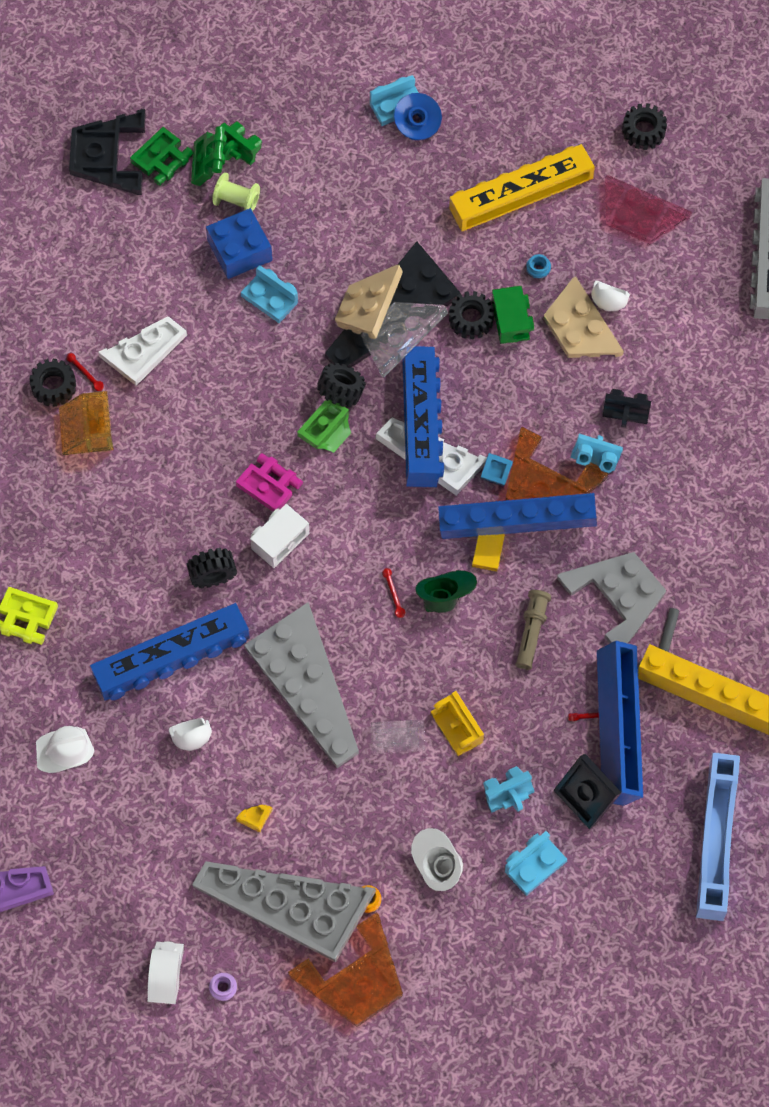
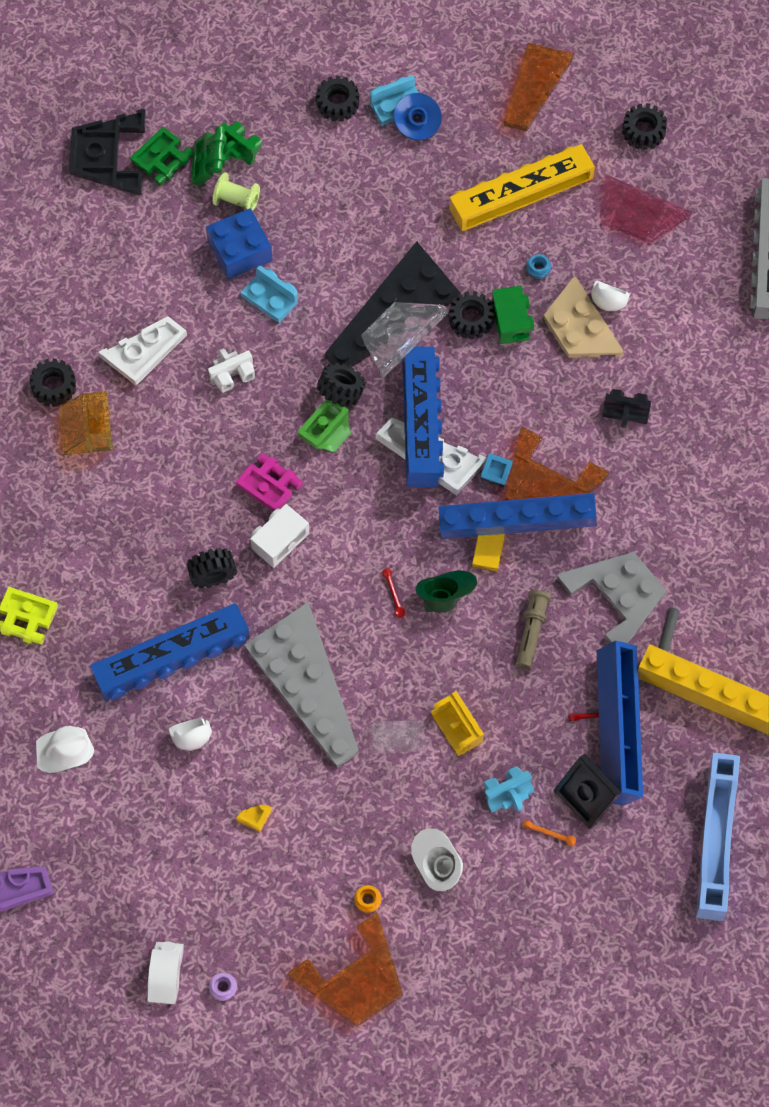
red hinge [66,353,104,391] -> none
light grey wing [192,861,376,962] -> none
tan wing [335,265,403,339] -> none
medium azure bracket [505,831,567,896] -> none
medium azure hips [570,434,623,473] -> none
none -> white hips [208,348,255,393]
none -> black tyre [316,76,359,122]
none -> clear orange wing [504,43,574,131]
none -> orange hinge [522,820,576,846]

